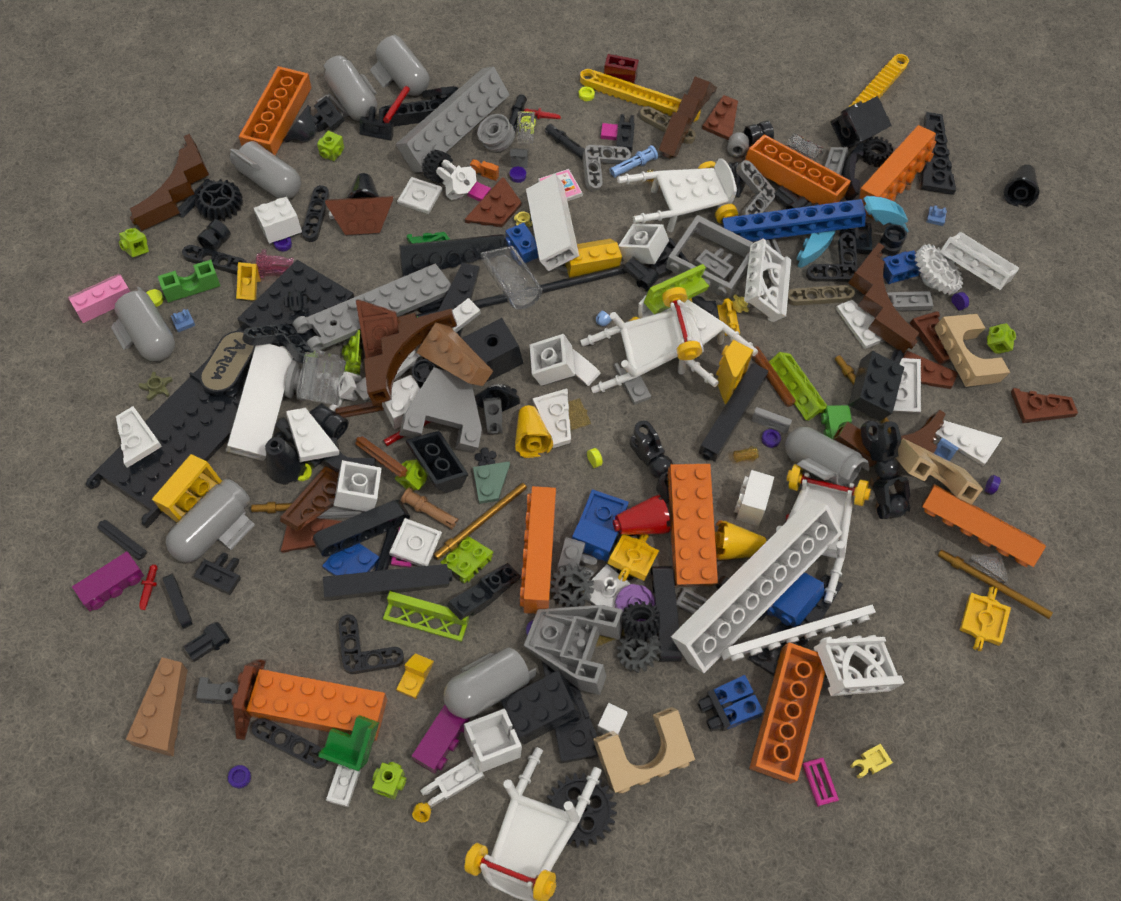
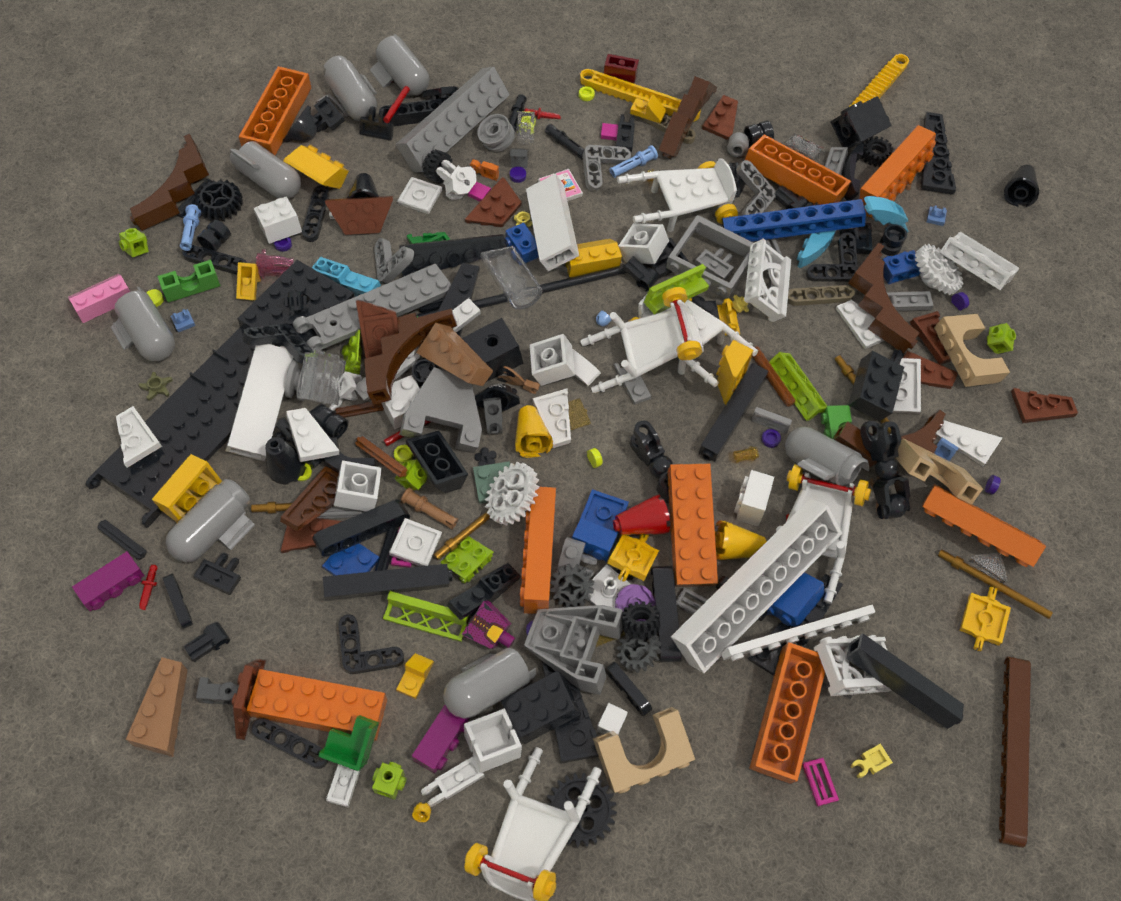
dark tan tile [200,331,255,395] -> none
dark purple tile [228,765,251,789] -> none
lime brick [317,131,344,161] -> none
blue hips [697,675,764,732] -> none
none -> light blue pin [180,204,201,251]
none -> yellow slope [284,145,349,189]
none -> medium azure slope [312,257,381,296]
none -> light grey beam [374,238,414,284]
none -> neon yellow tile [394,445,413,464]
none -> torso [462,600,516,649]
none -> white gear [485,462,539,526]
none -> medium nougat piece [497,366,540,394]
none -> black beam [605,662,652,716]
none -> yellow slope [630,94,666,123]
none -> black brick [846,633,964,729]
none -> reddish brown beam [999,656,1031,848]

